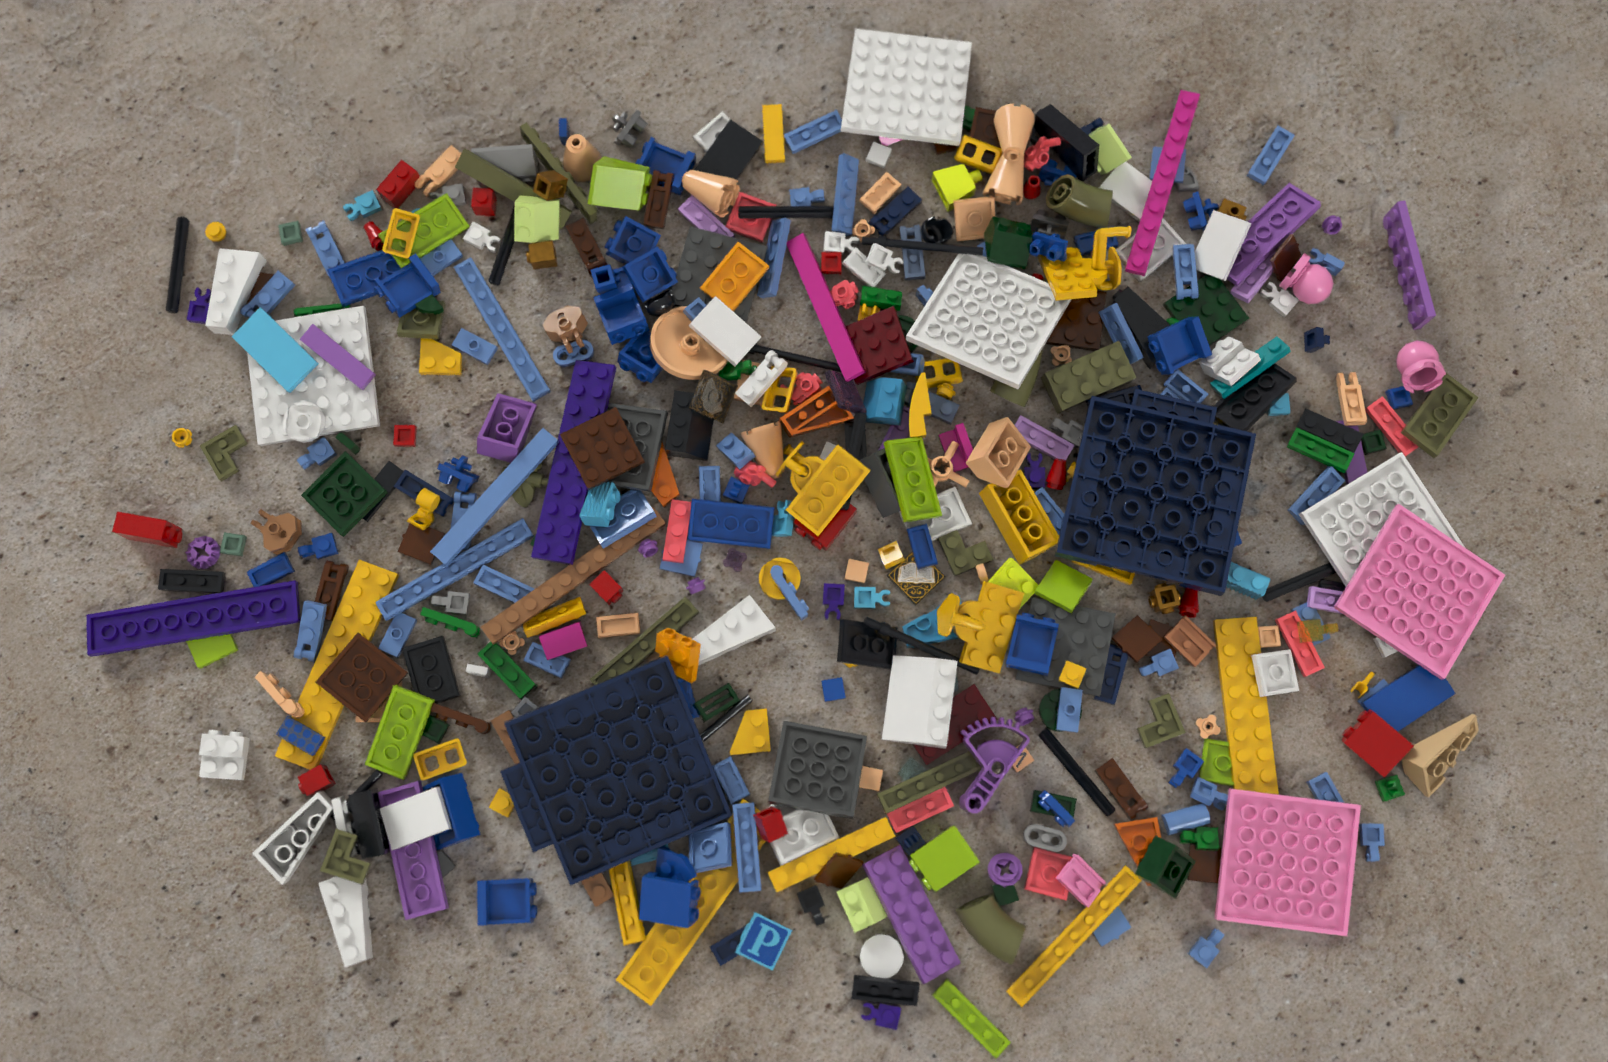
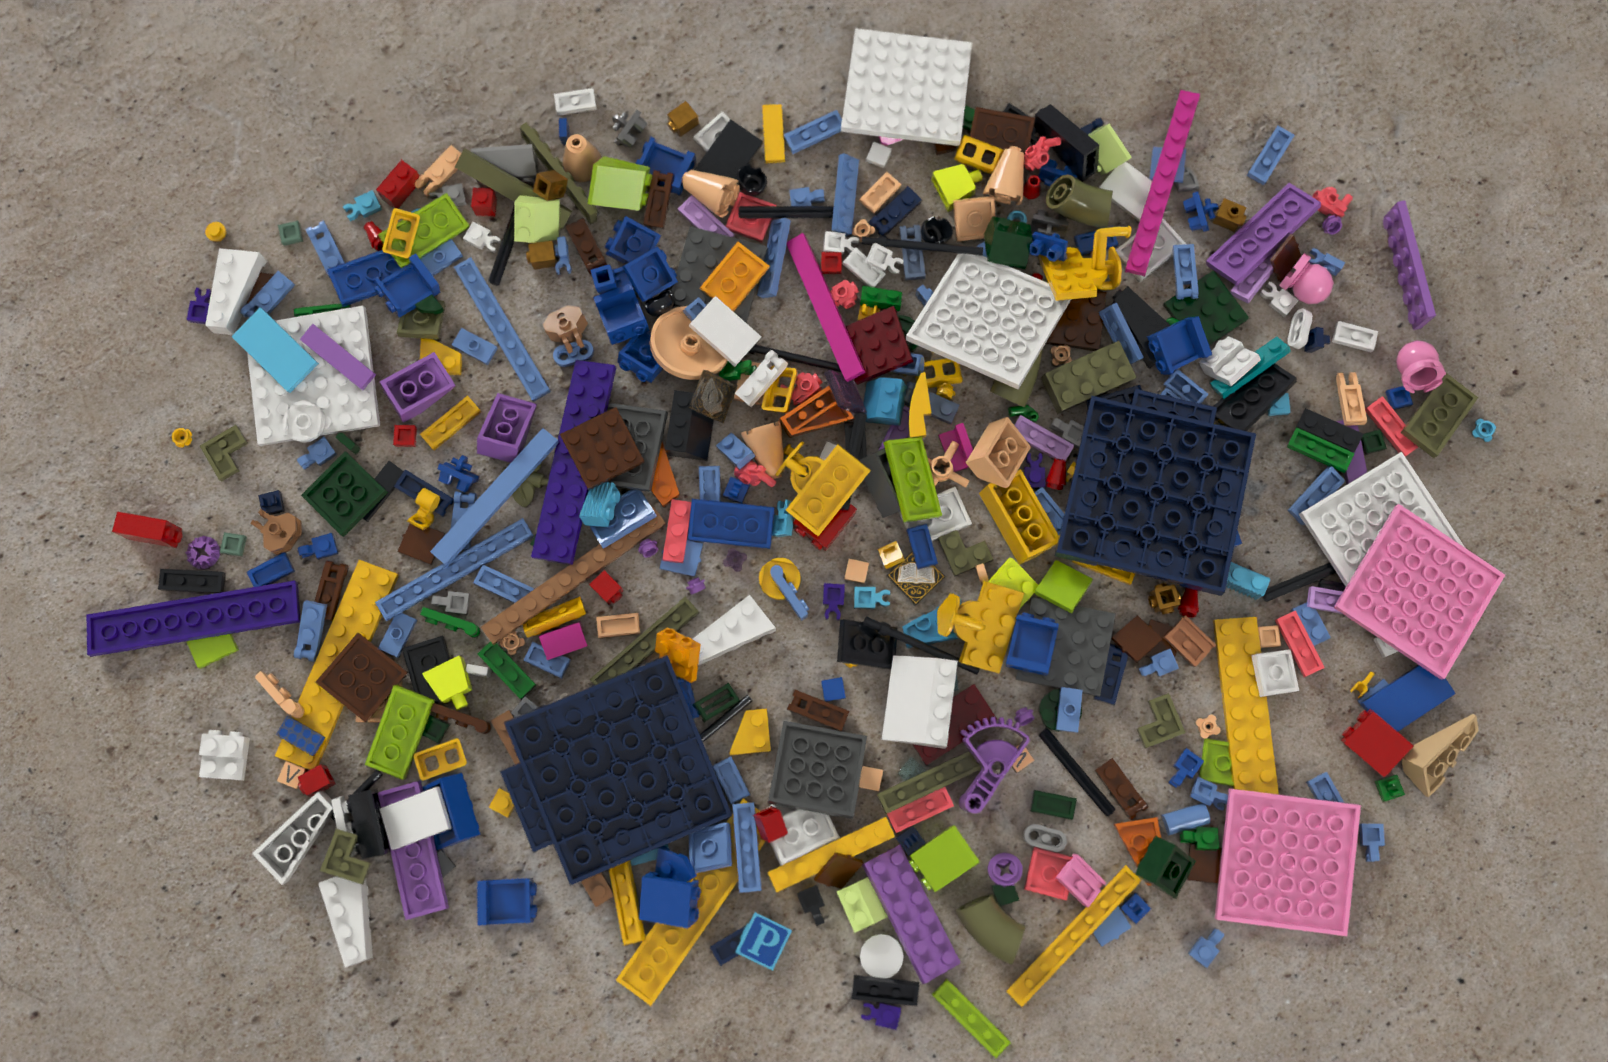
black axle [166,217,189,313] -> none
light nougat cone [994,103,1034,161] -> none
blue plate [1038,790,1075,827] -> none
yellow plate [1058,660,1087,689] -> none
white tile [1195,210,1251,281] -> none
clear yellow plate [1297,619,1339,643] -> none
none -> dark blue tile [258,490,285,515]
none -> light nougat tile [277,761,307,789]
none -> medium lavender slope [380,352,456,423]
none -> yellow tile [420,395,481,450]
none -> neon yellow torso [422,655,472,710]
none -> white plate [554,88,597,116]
none -> medium blue plate [554,236,572,275]
none -> pearl gold brick [667,101,699,137]
none -> black hair [737,164,767,196]
none -> reddish brown plate [787,690,850,731]
none -> medium azure plate [1007,211,1027,223]
none -> green arm [1008,405,1039,422]
none -> blue tile [1119,892,1151,924]
none -> white plate [1287,308,1313,349]
none -> coral piece [1312,187,1353,217]
none -> white plate [1332,321,1378,352]
none -> medium azure plate [1472,419,1496,442]

